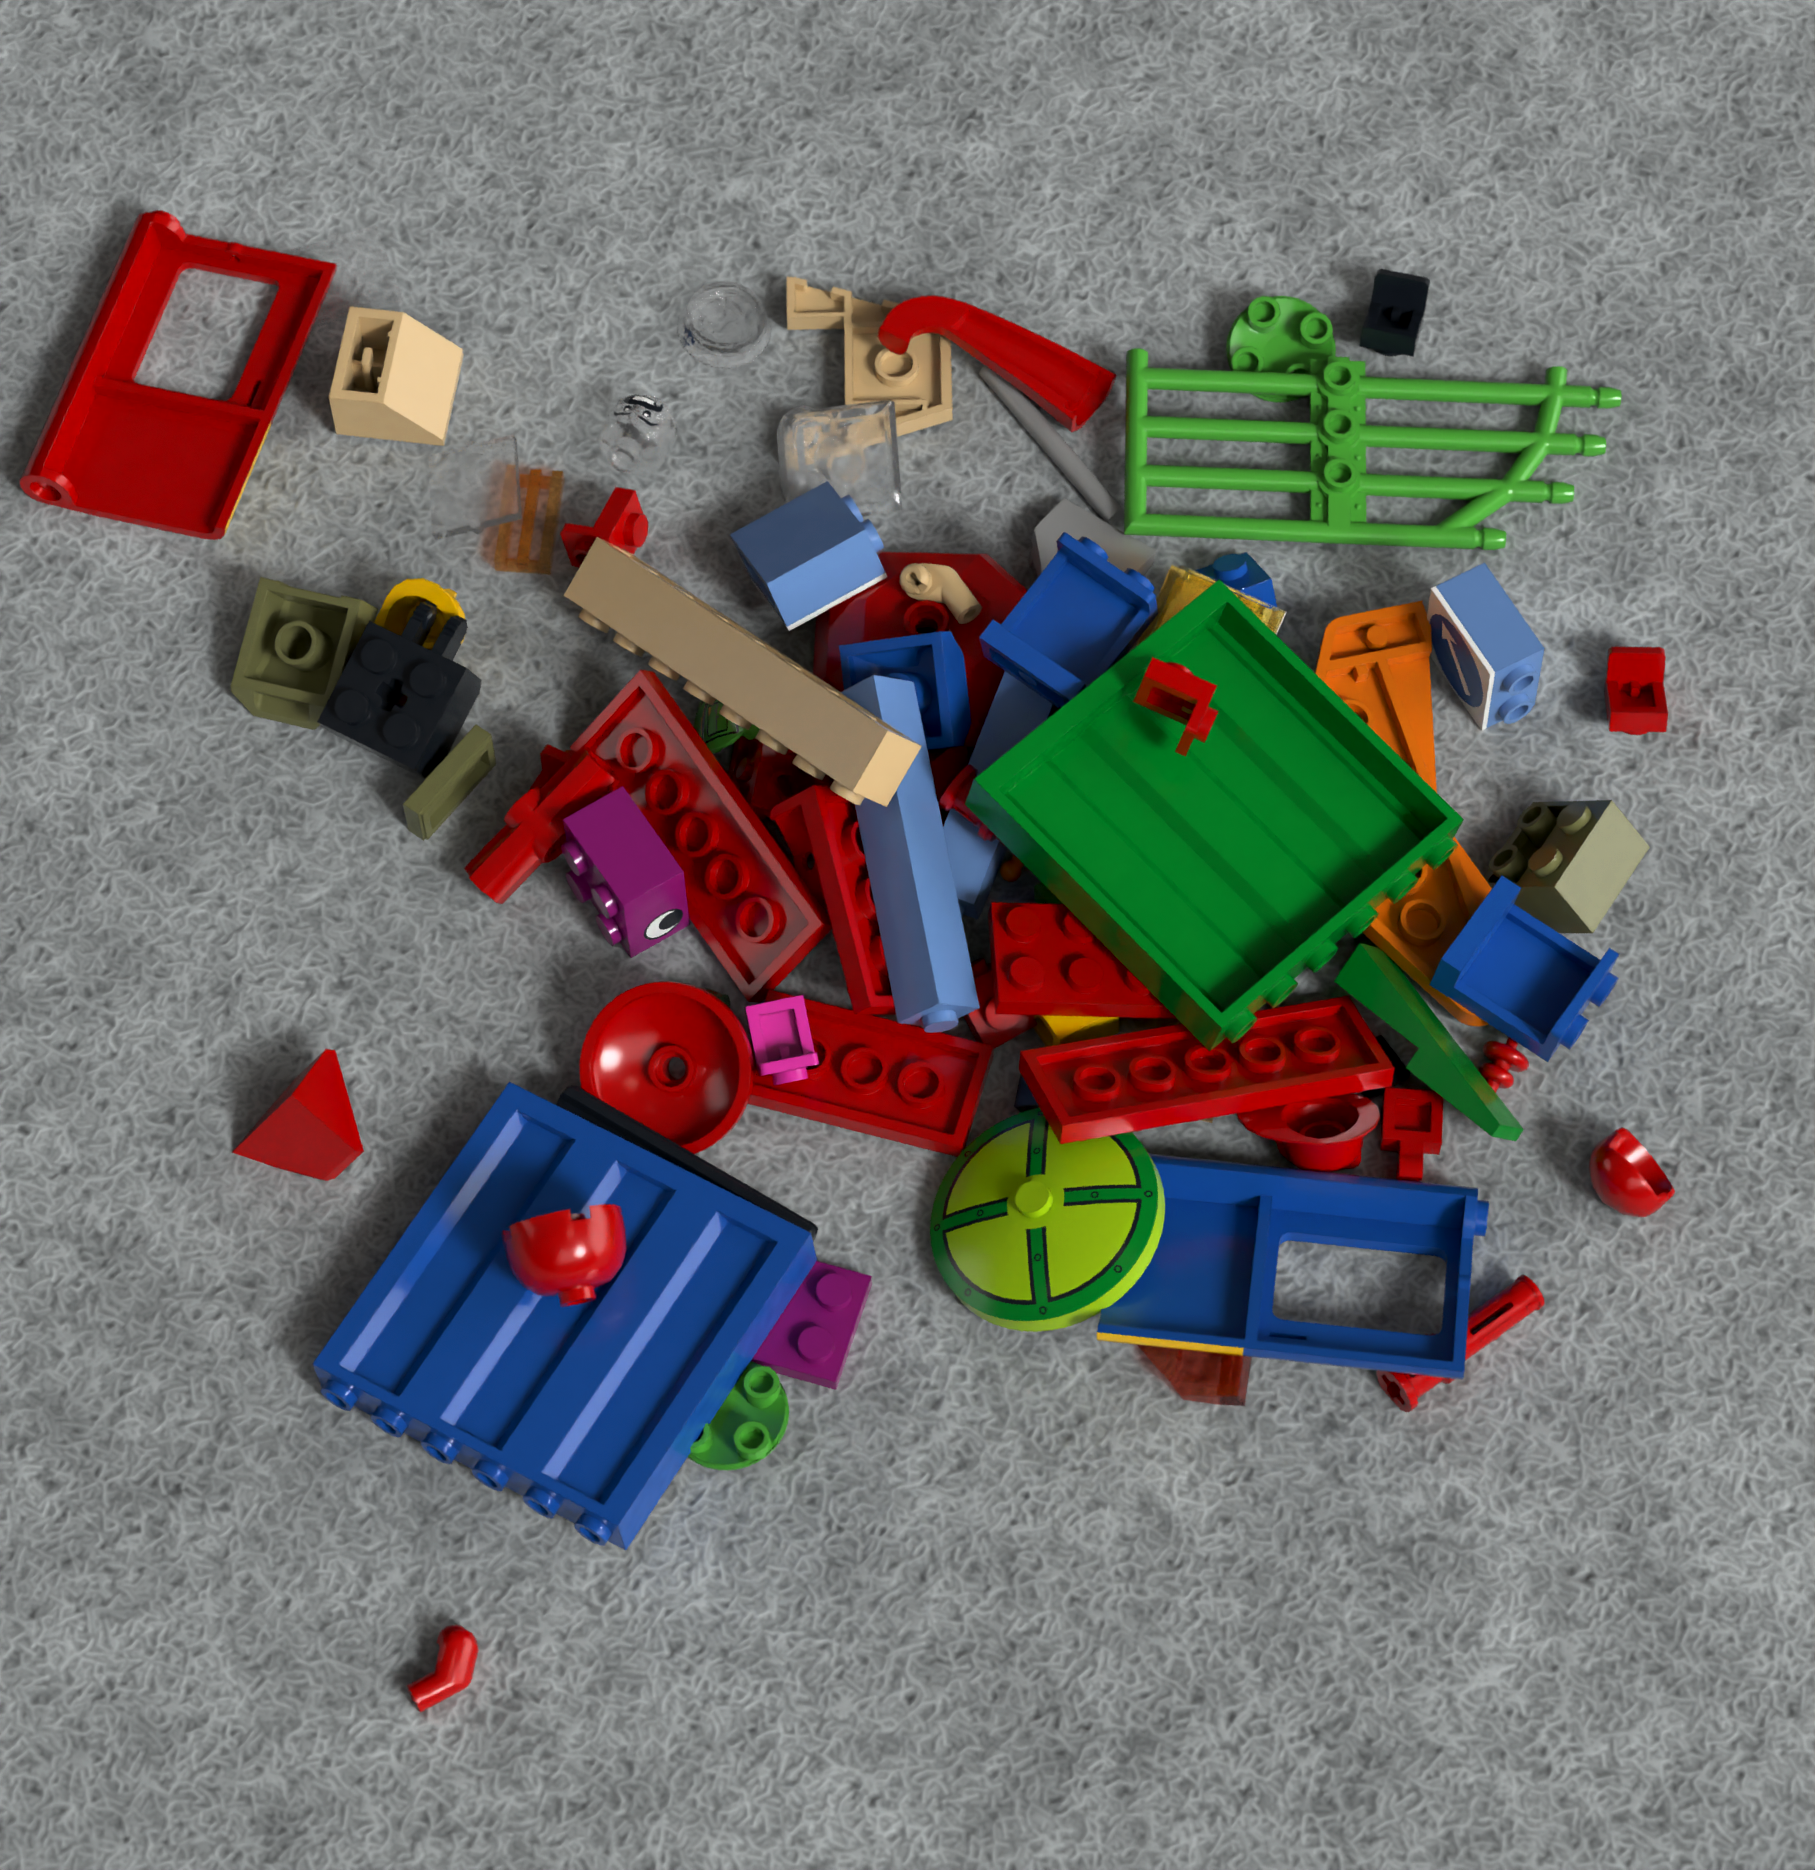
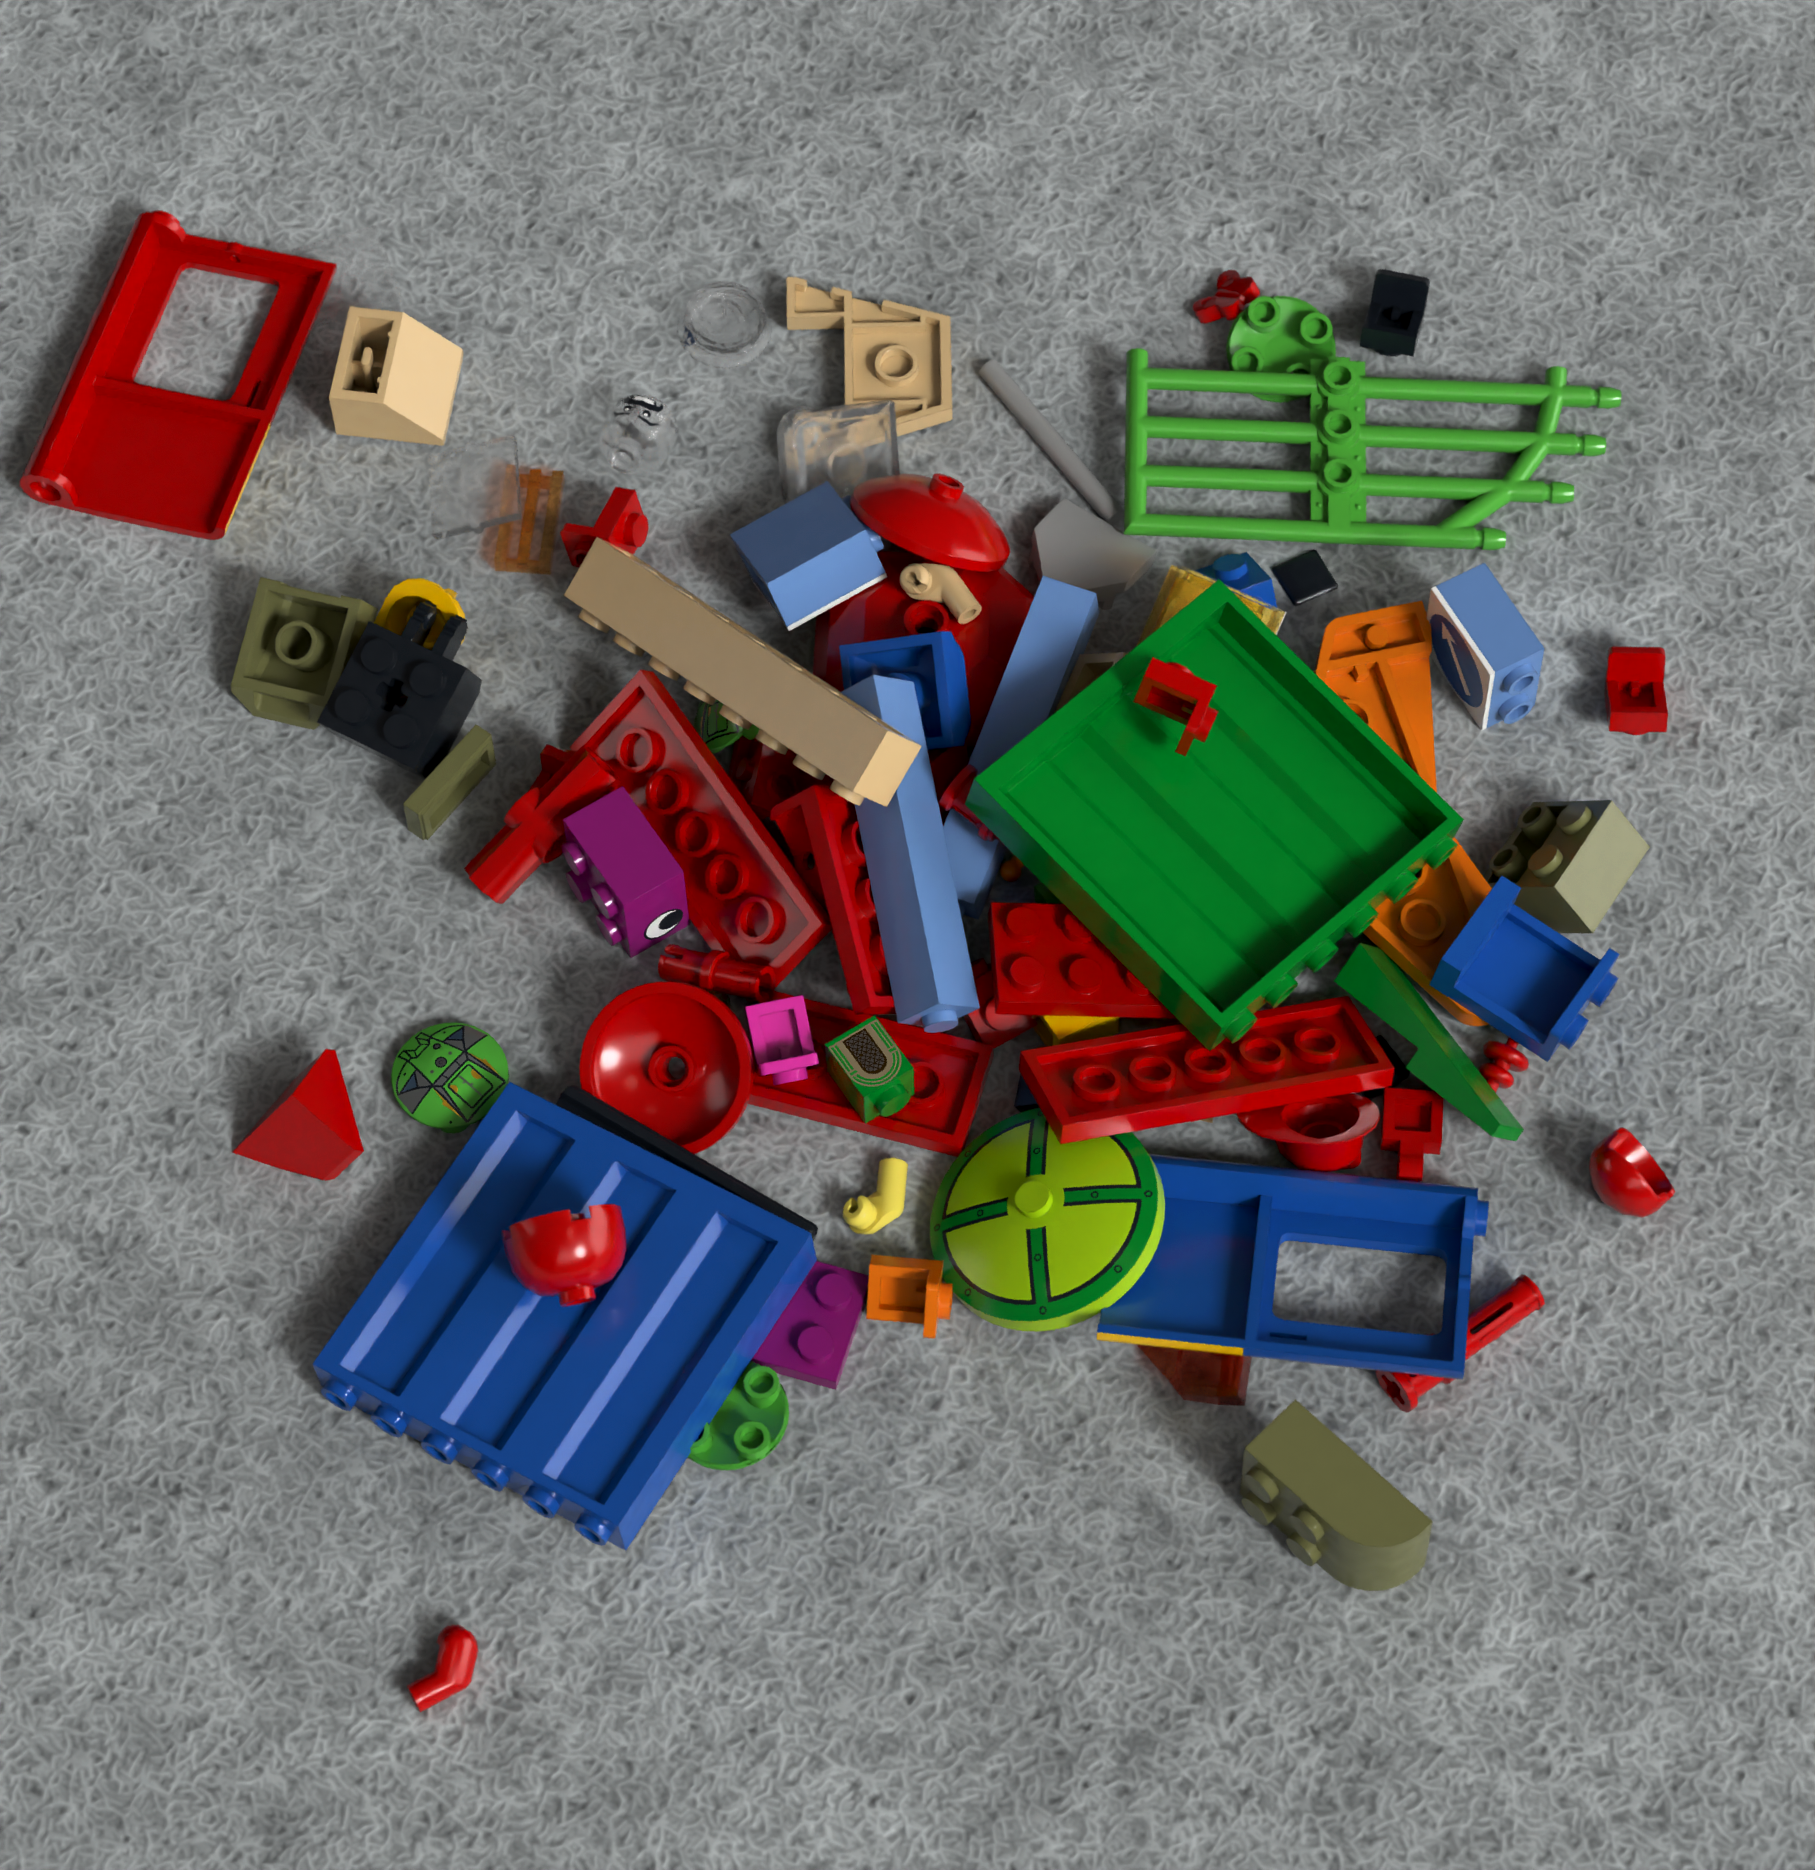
red animal [877,295,1117,433] -> none
blue panel [979,532,1158,709] -> none
none -> bright green dish [391,1023,510,1134]
none -> red pin [658,944,776,1003]
none -> green brick [825,1015,915,1124]
none -> light yellow arm [842,1158,908,1235]
none -> red dish [850,473,1010,572]
none -> orange bracket [866,1255,953,1339]
none -> red piece [1192,270,1260,323]
none -> olive brick [1240,1399,1433,1591]
none -> black piece [1272,549,1338,606]

